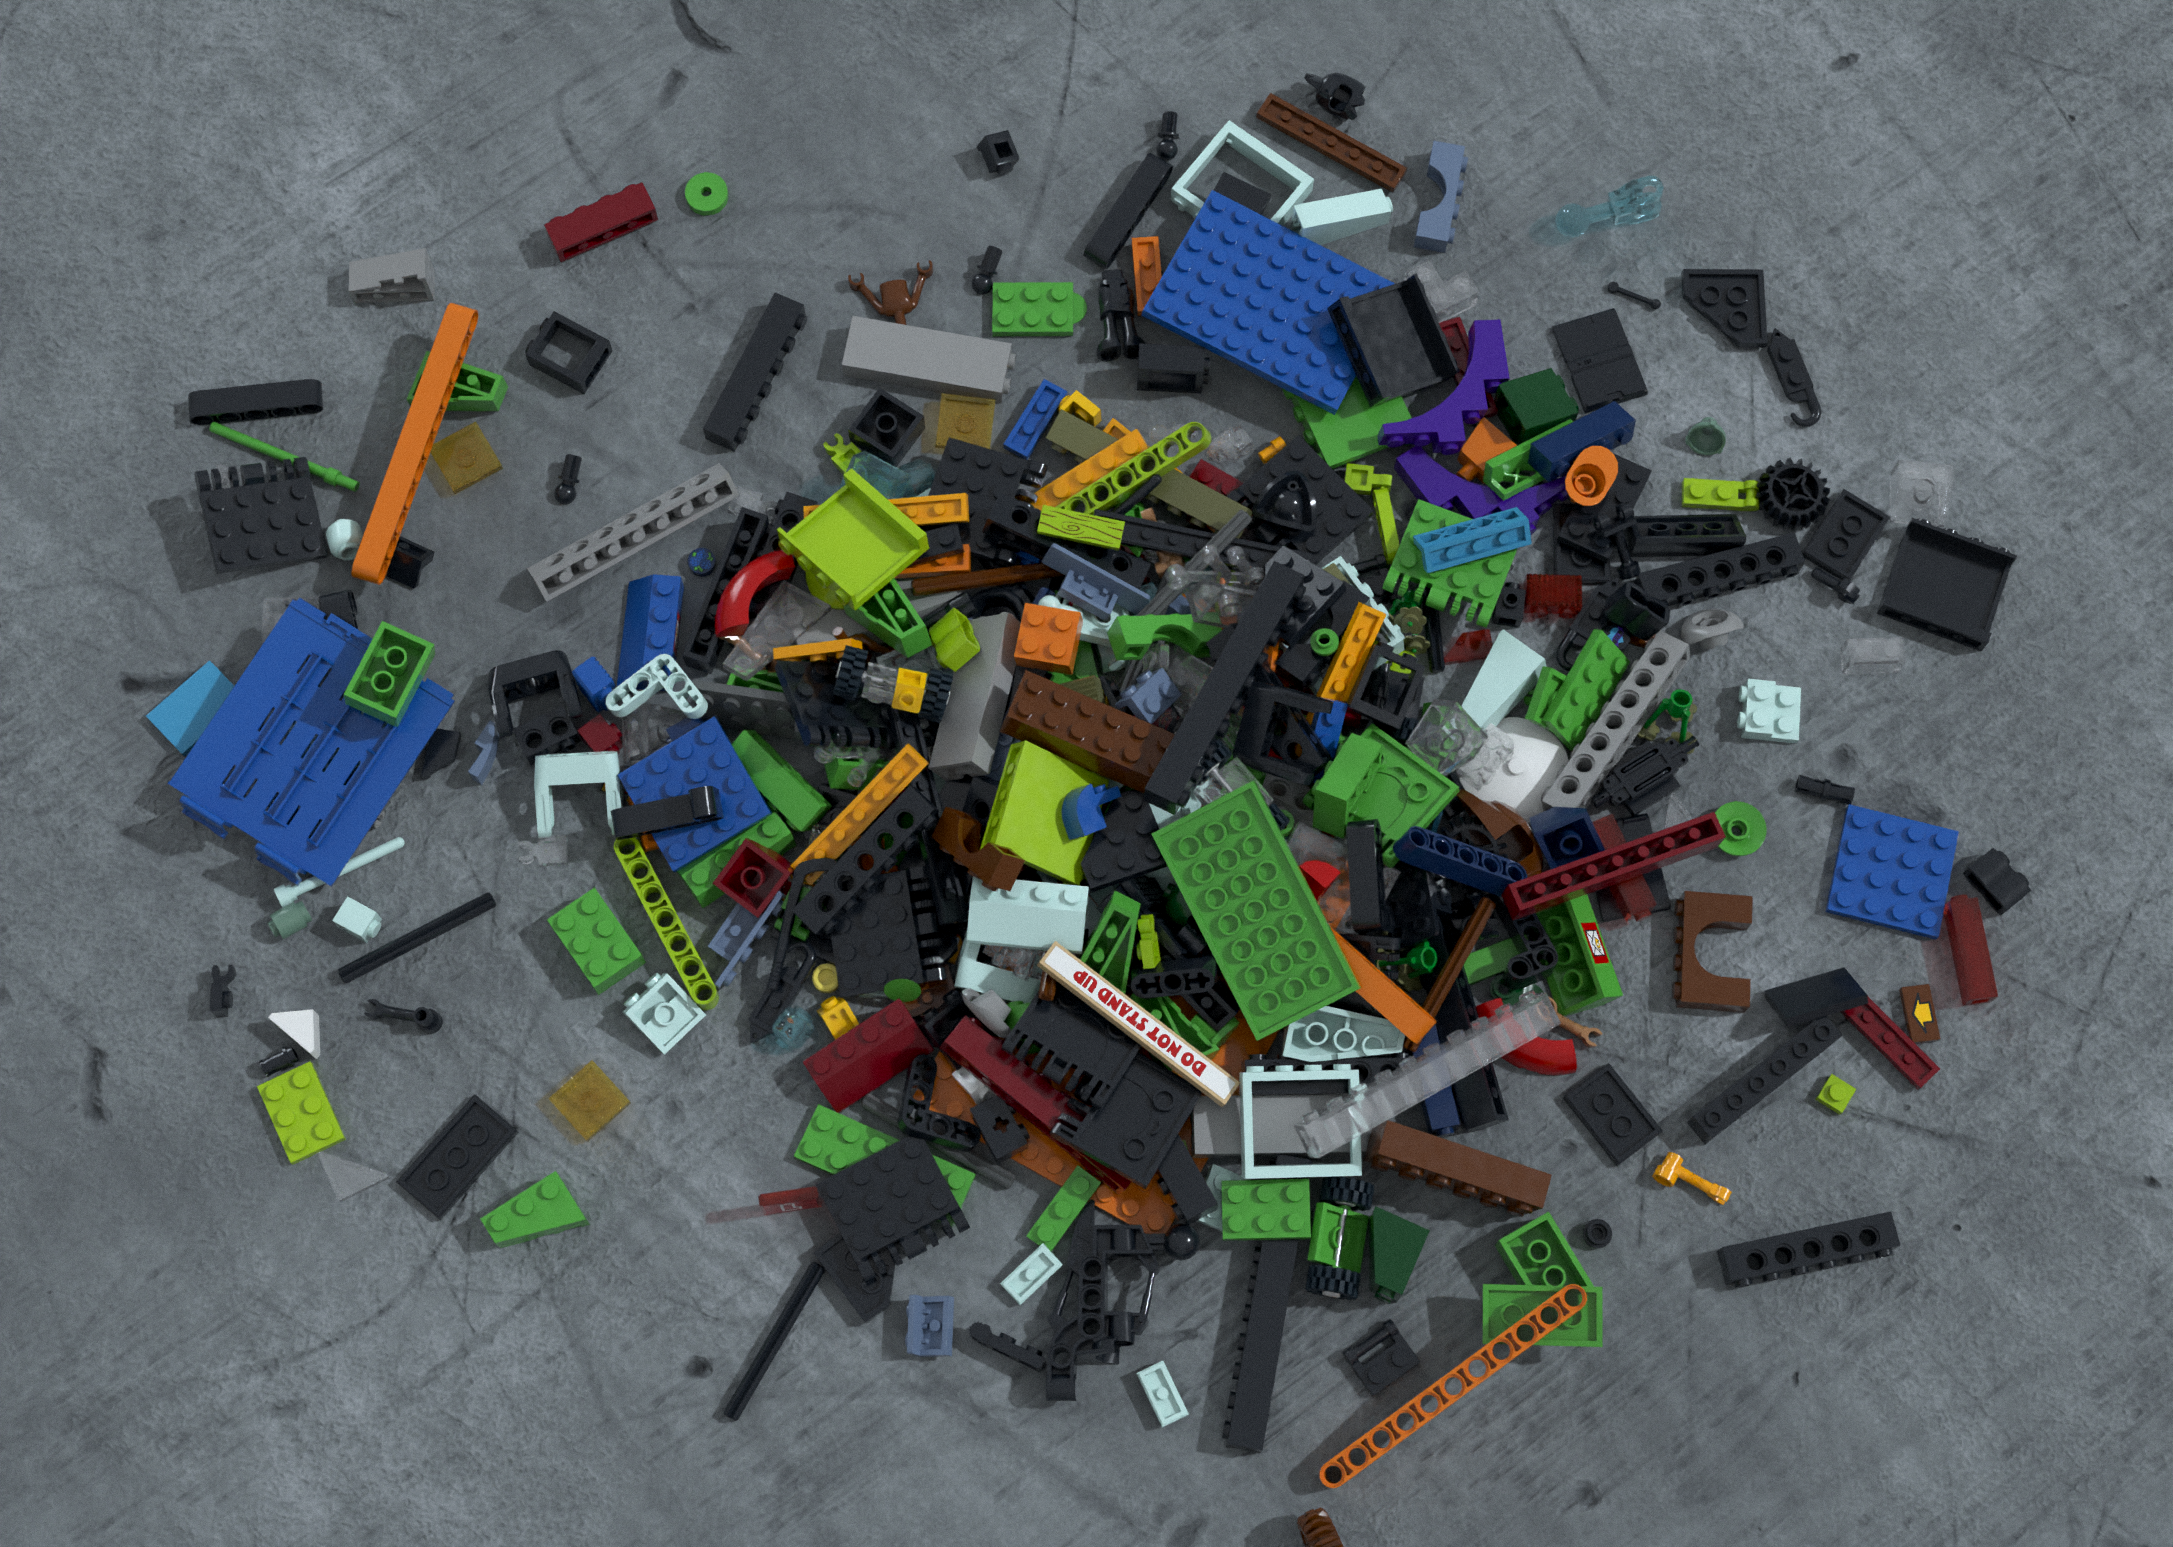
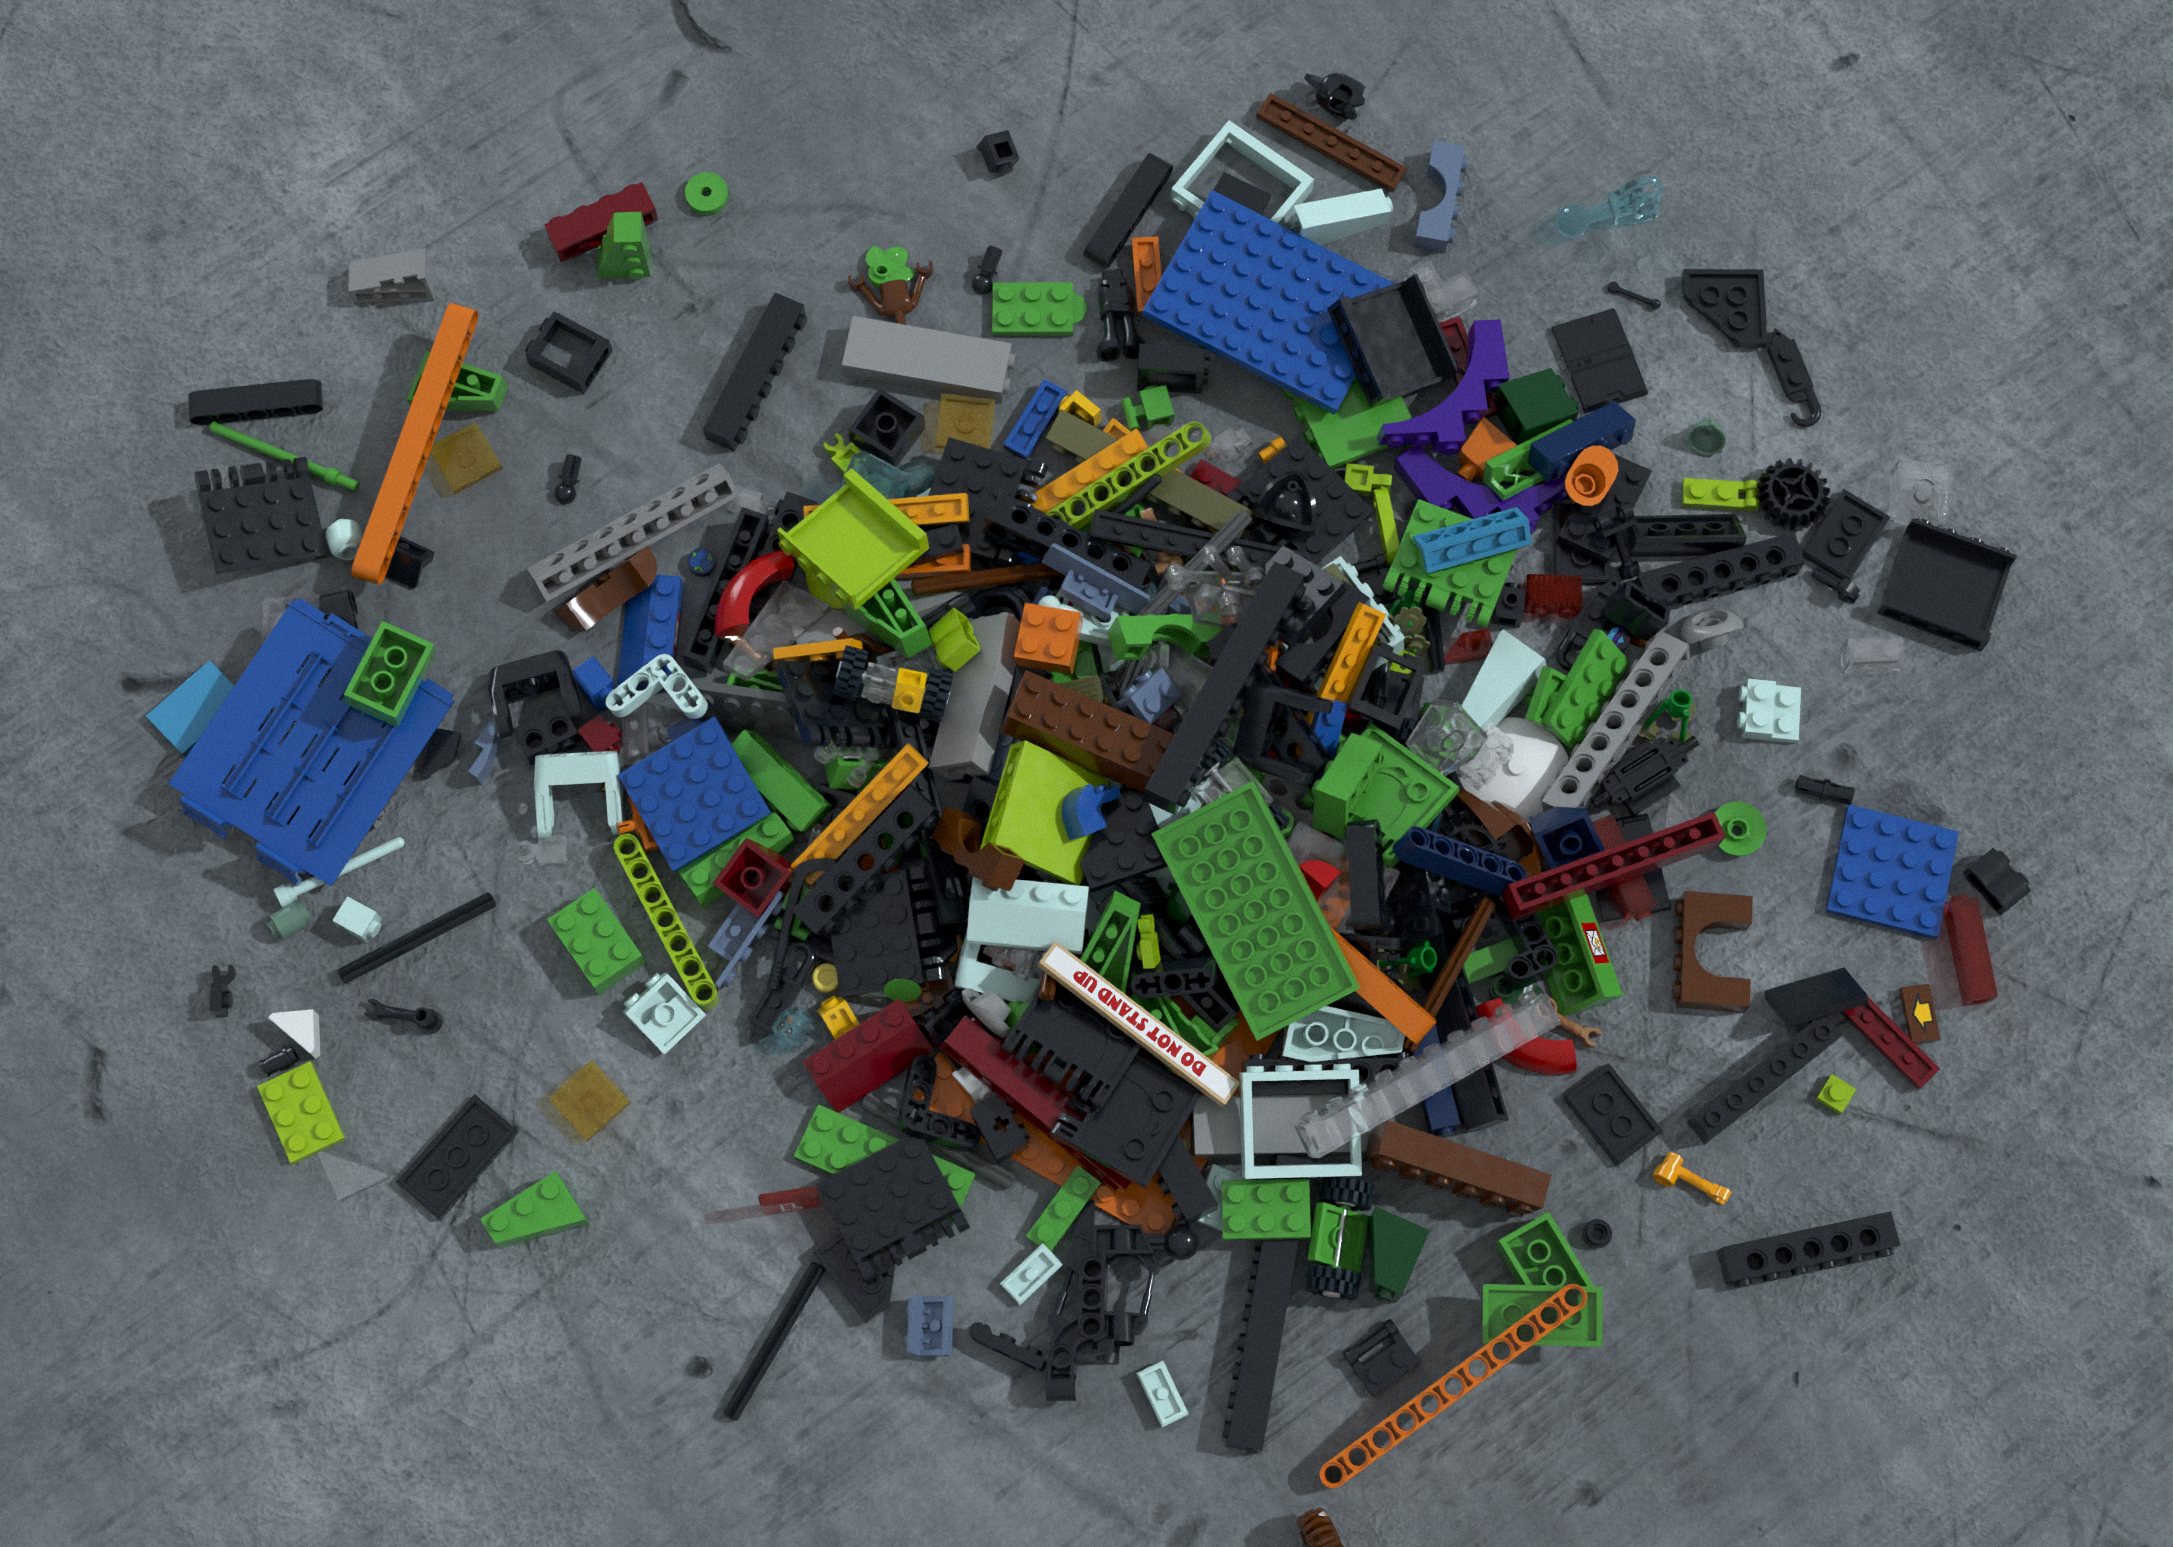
black beam [611,786,724,840] -> none
lime tile [1037,505,1125,551] -> none
black axle [1157,111,1179,161] -> none
bright green plate [1310,628,1339,656] -> none
none -> reddish brown brick [555,545,657,632]
none -> bright green wedge [597,212,651,280]
none -> bright green plate [865,246,915,288]
none -> bright green brick [1121,385,1174,431]

